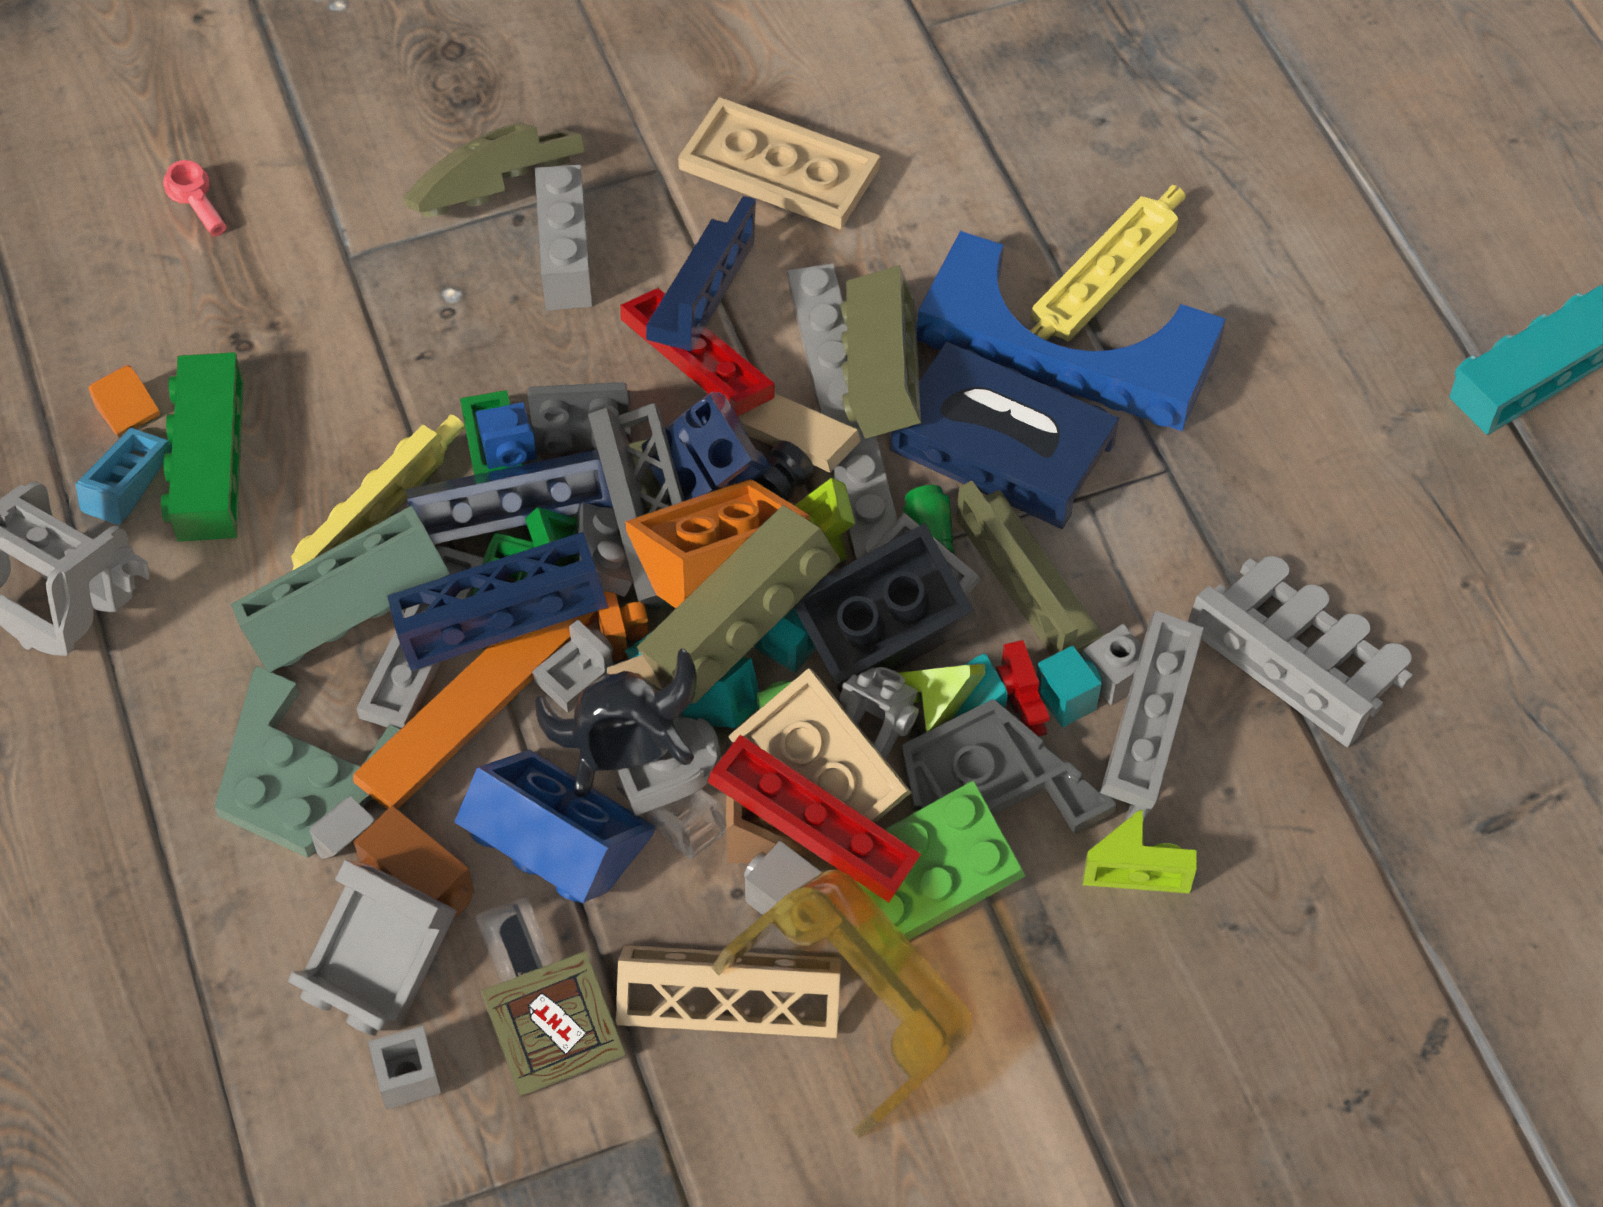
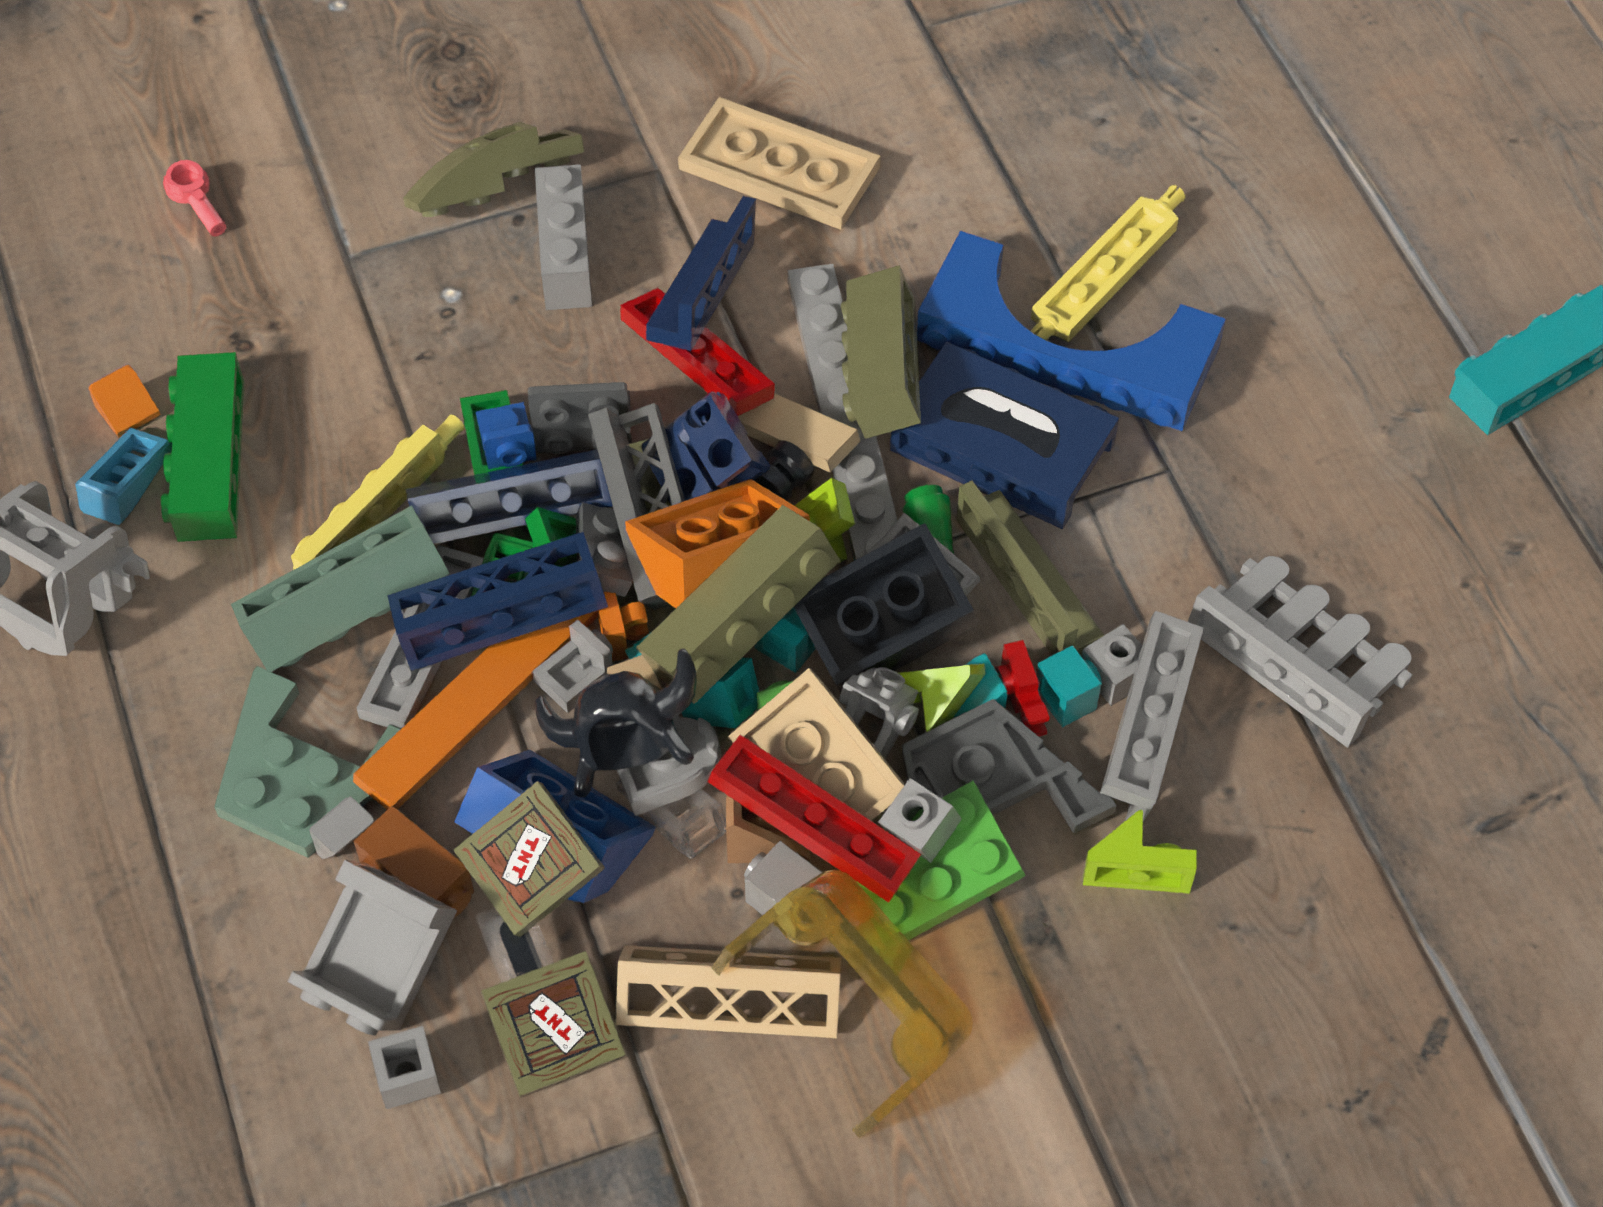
none -> olive tile [454,781,605,937]
none -> light grey plate [878,778,962,863]

